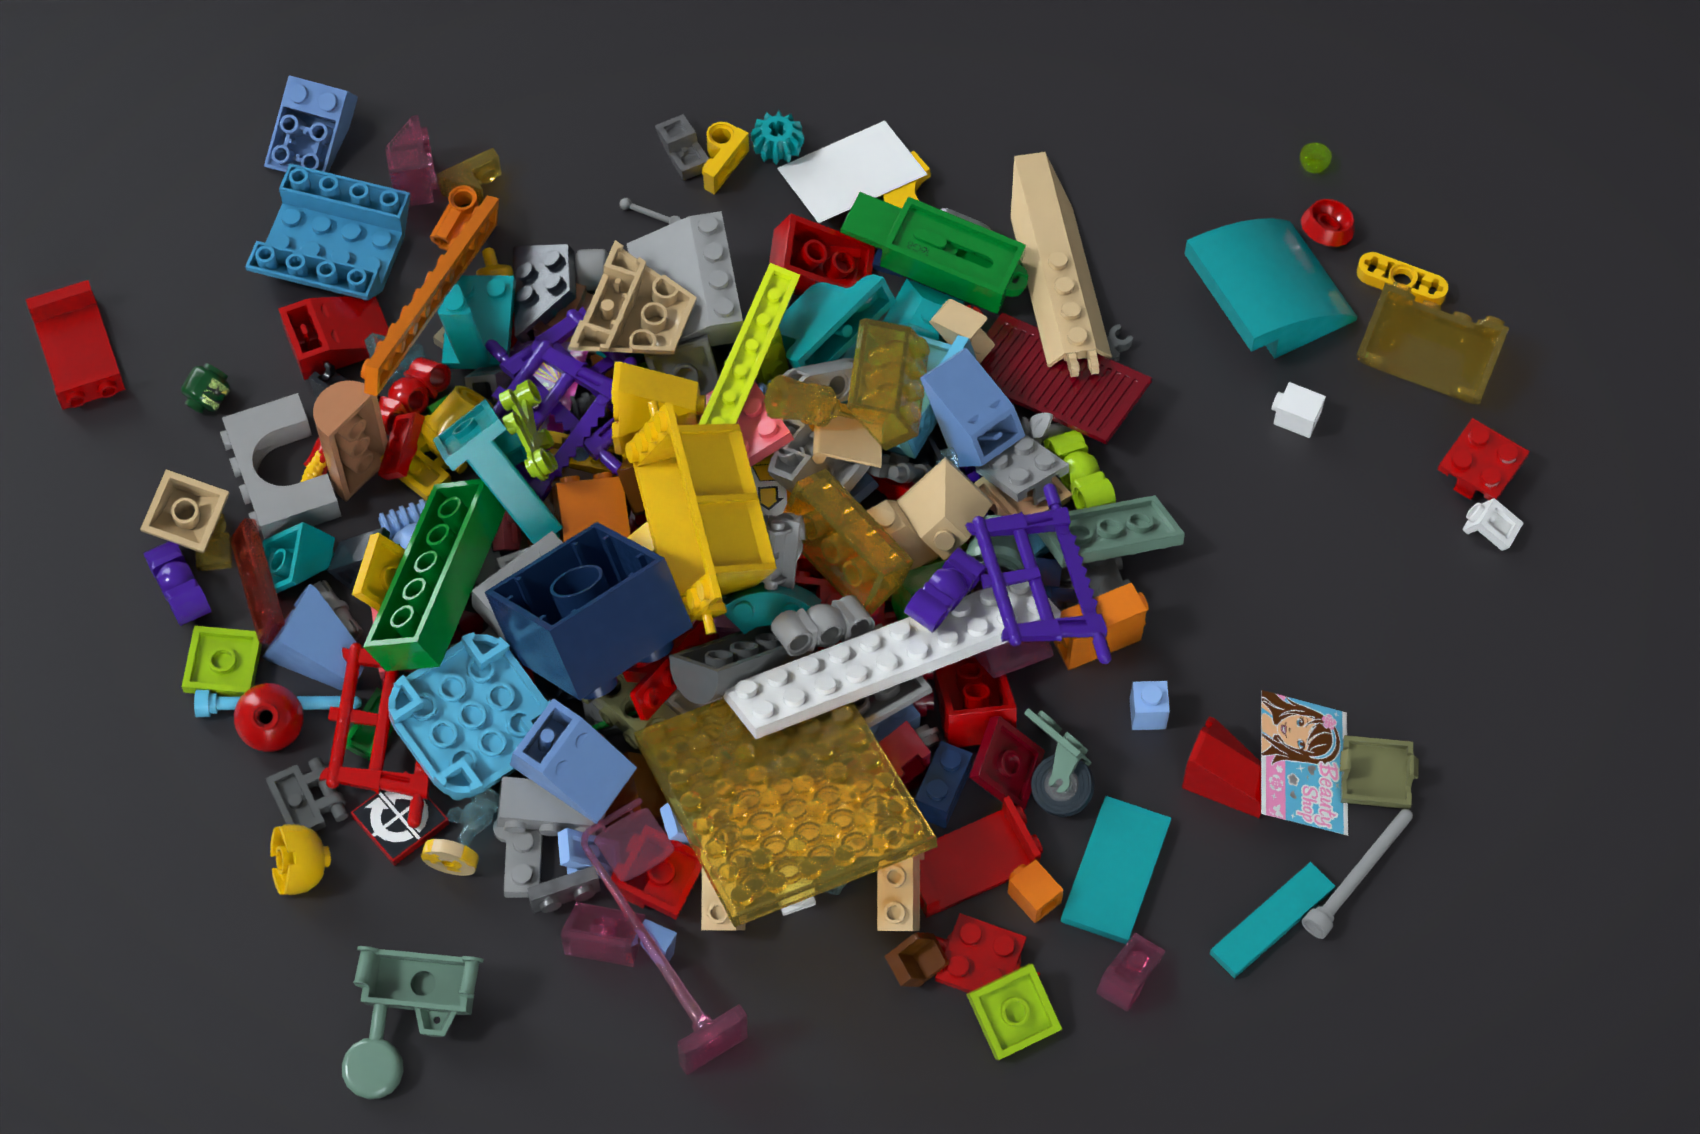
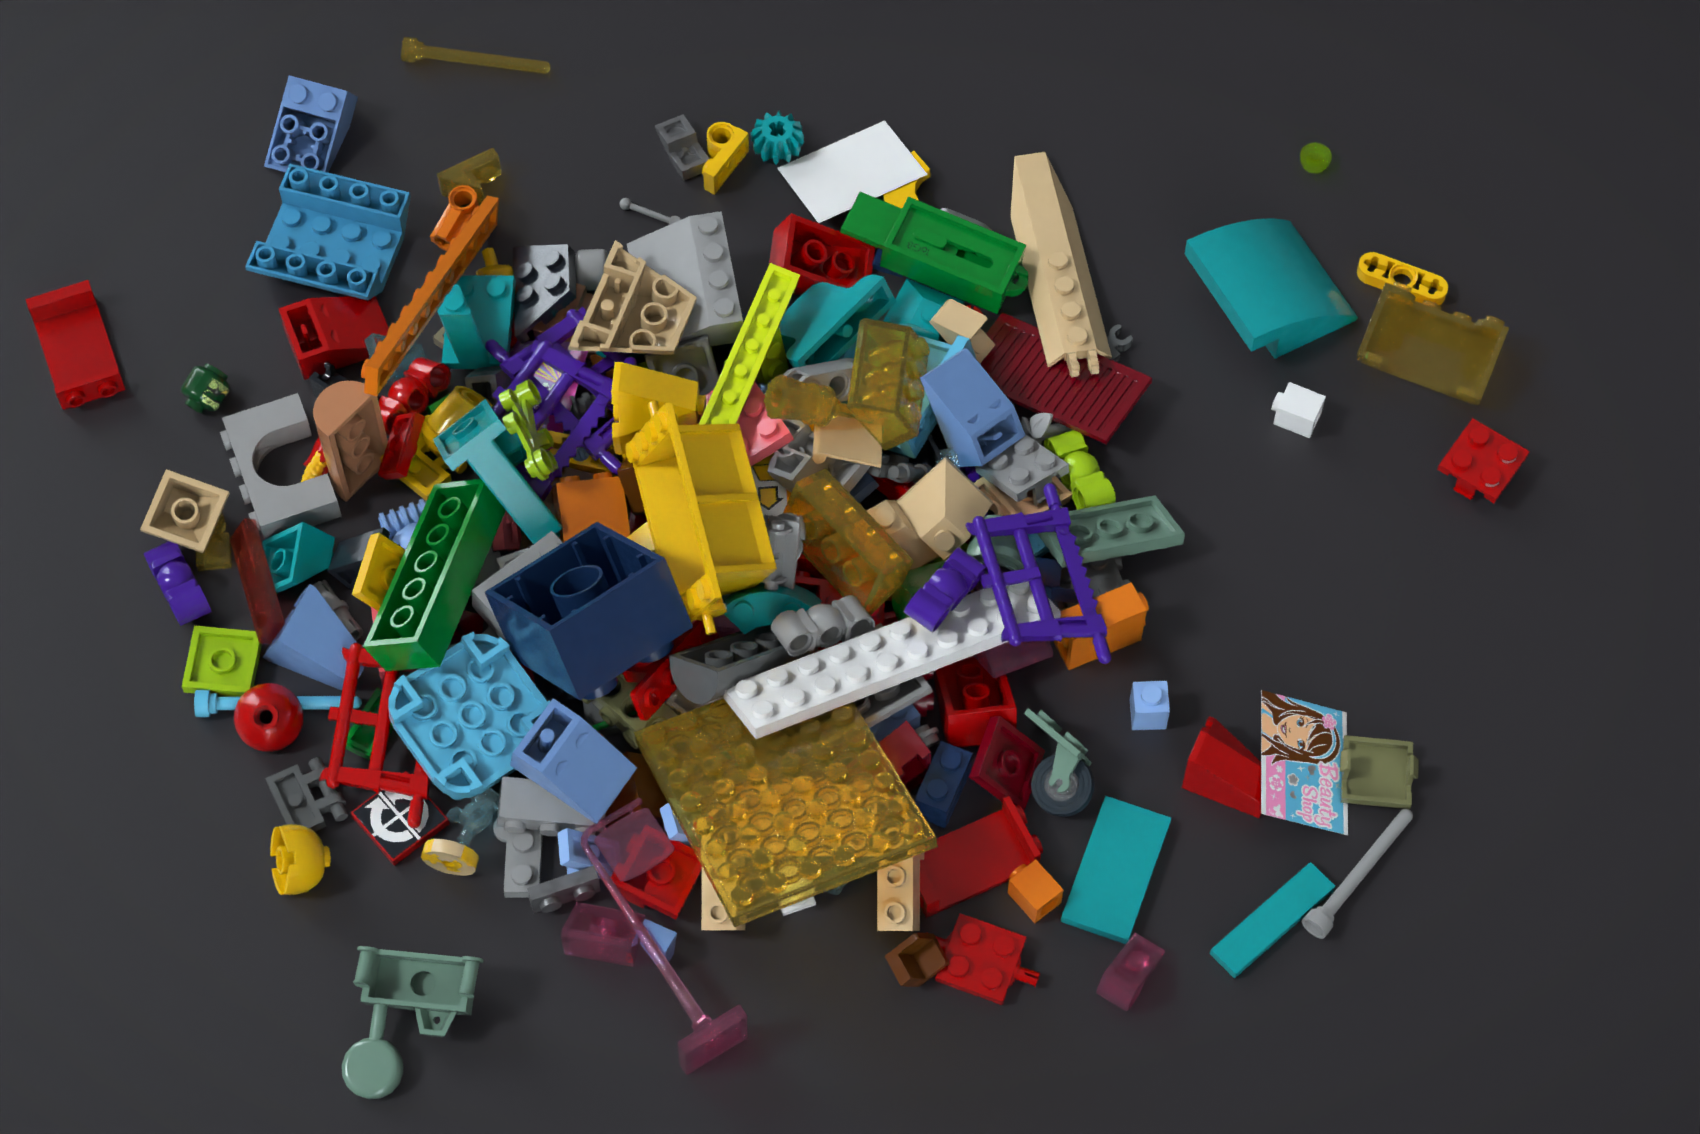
clear pink slope [385,115,438,207] -> none
lime plate [966,964,1062,1060] -> none
red hat [1301,199,1355,247] -> none
white bracket [1462,498,1523,551] -> none
none -> clear yellow piece [401,37,551,74]

